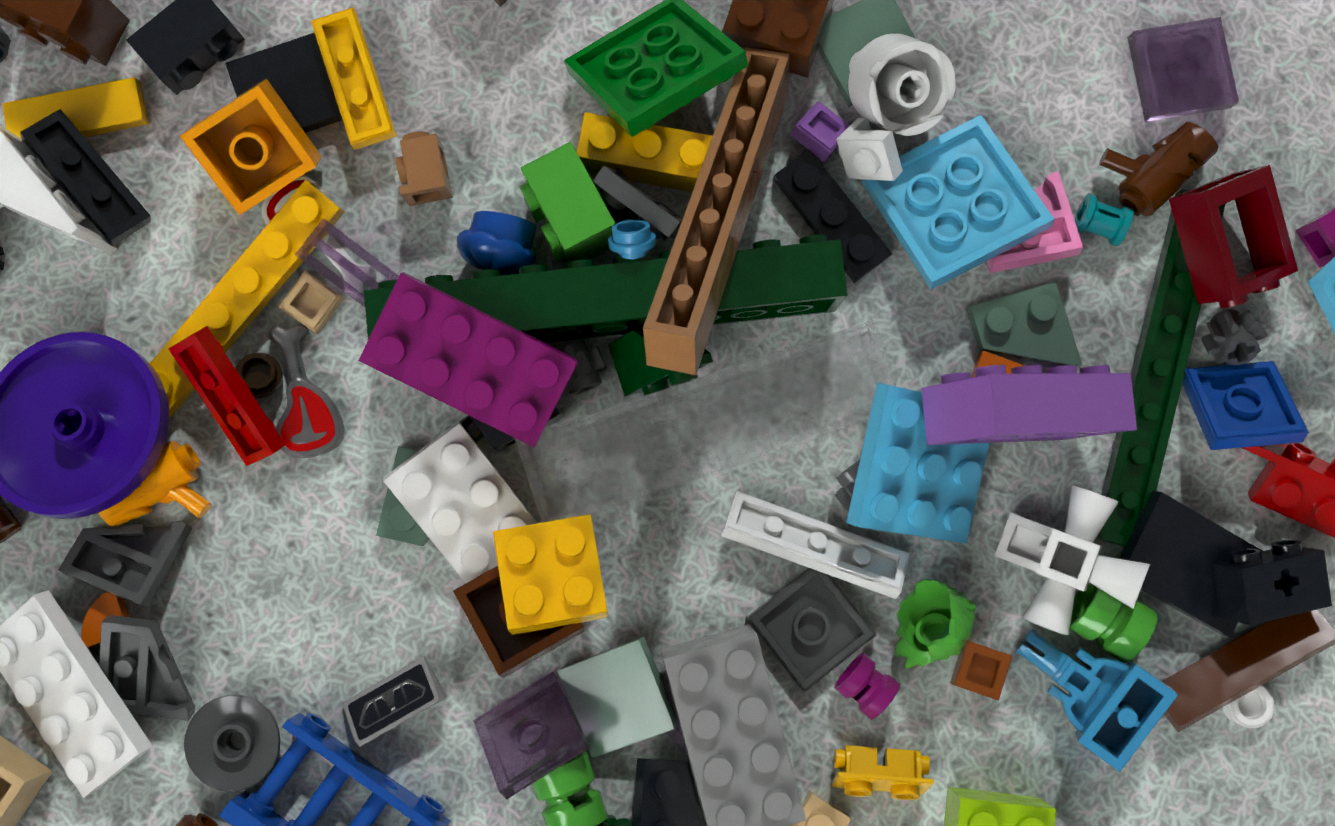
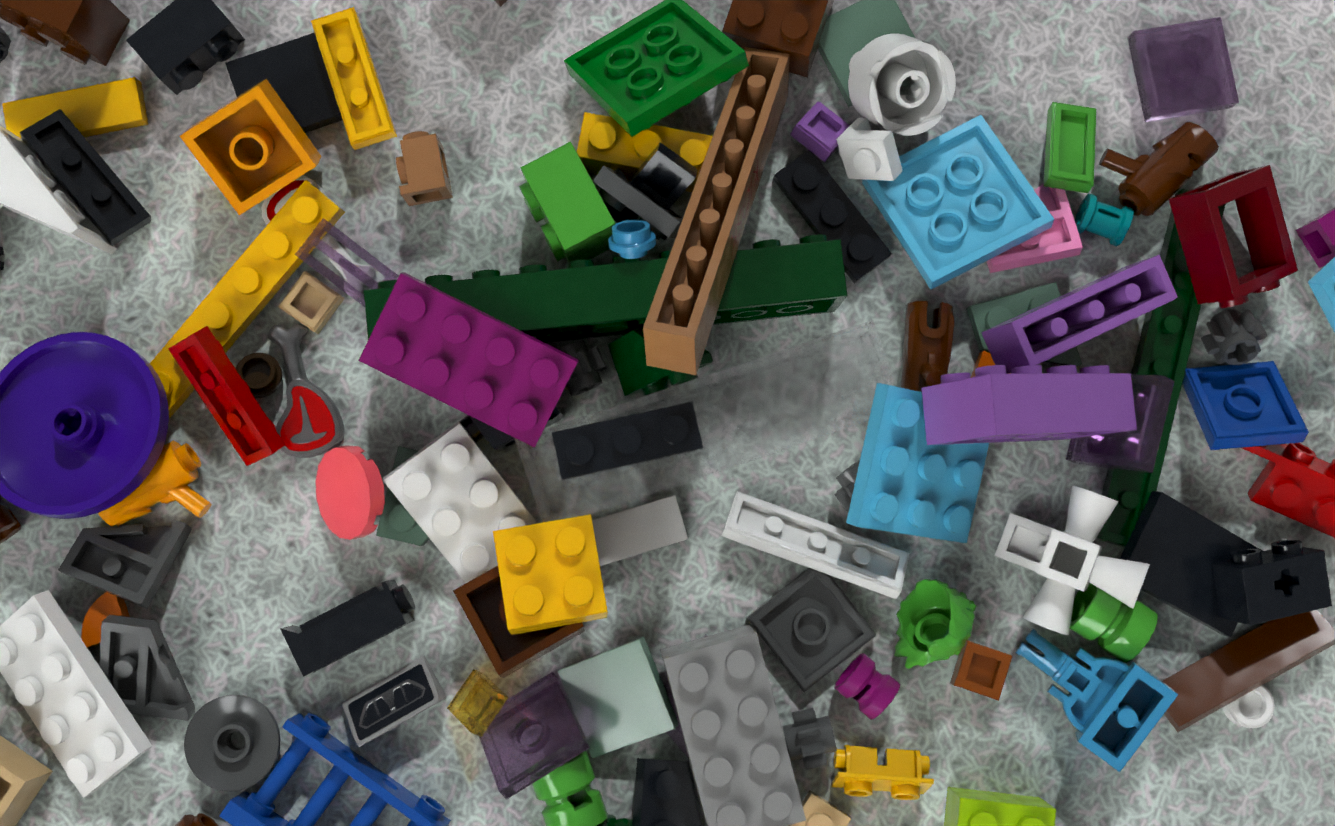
blue piece [457,211,537,276] -> none
none -> black window [280,579,415,677]
none -> coral tile [315,445,385,540]
none -> clear yellow tile [447,669,508,737]
none -> black plate [552,401,703,480]
none -> white tile [592,495,688,566]
none -> black plate [631,142,698,210]
none -> dark grey gear [782,708,837,770]
none -> reddish brown piece [901,301,954,392]
none -> medium lavender brick [981,255,1178,374]
none -> bright green tile [1043,102,1096,193]
none -> clear purple plate [1066,374,1175,473]

